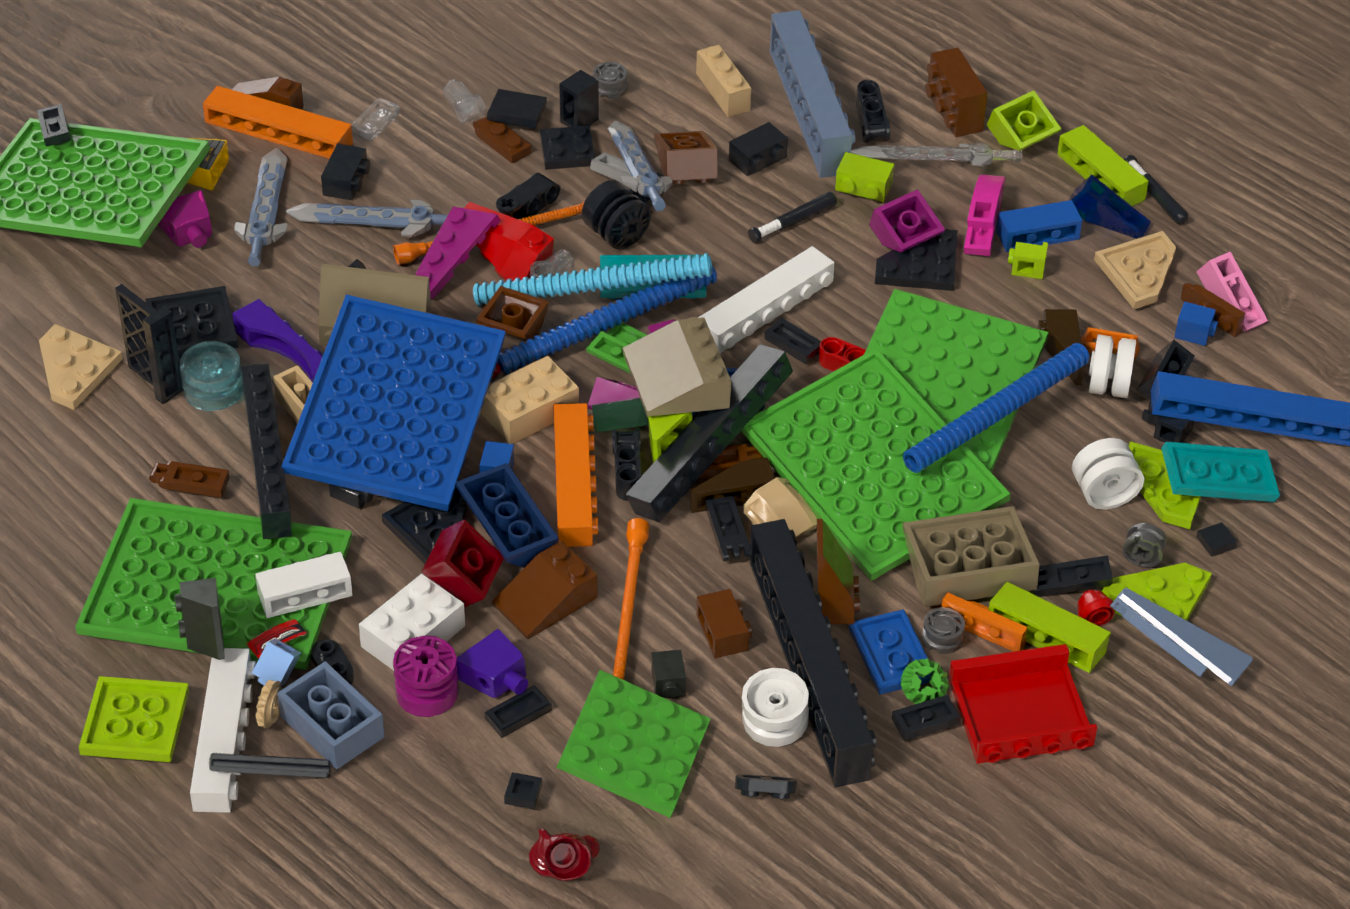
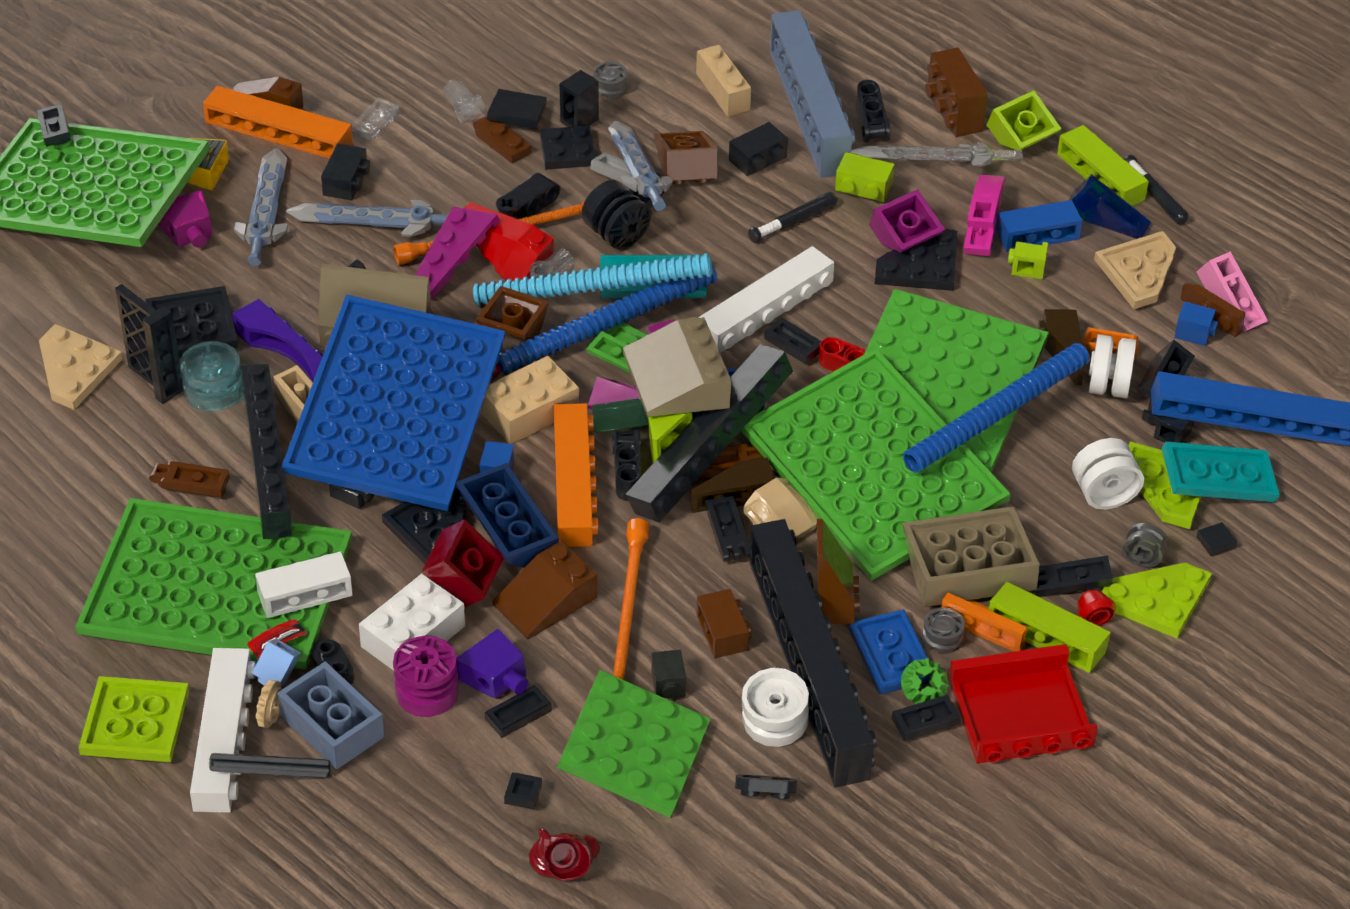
pearl dark grey slope [175,578,225,660] -> none
sand blue wedge [1110,588,1252,686] -> none

